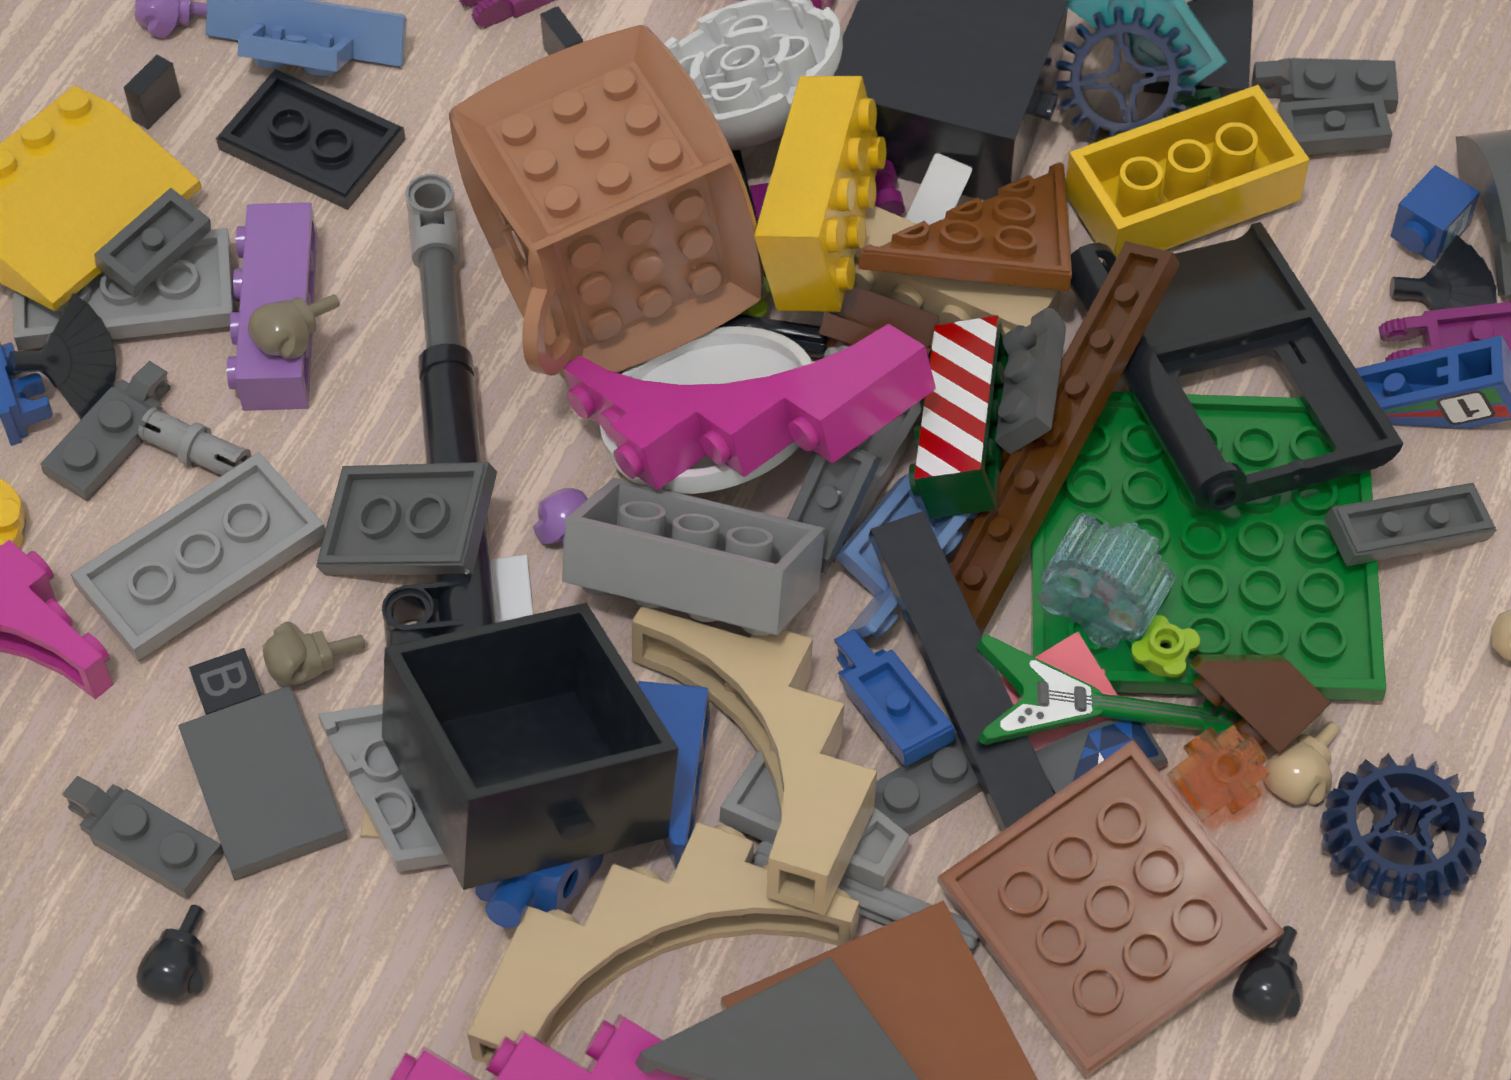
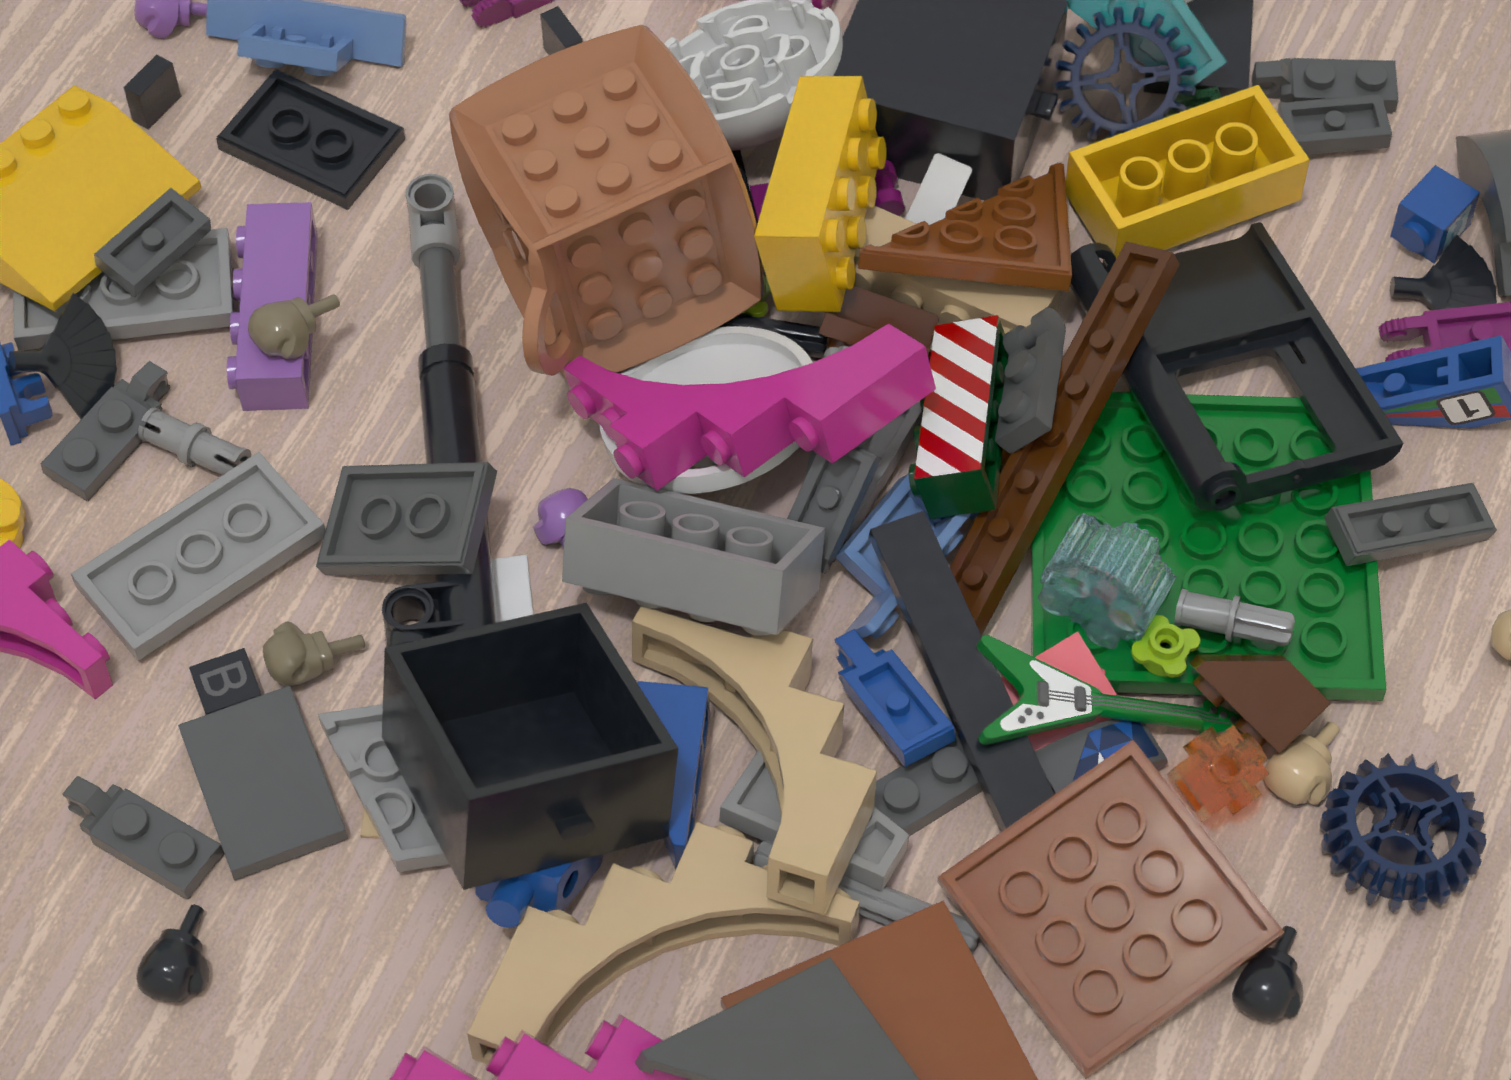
none -> light grey axle [1174,589,1295,647]

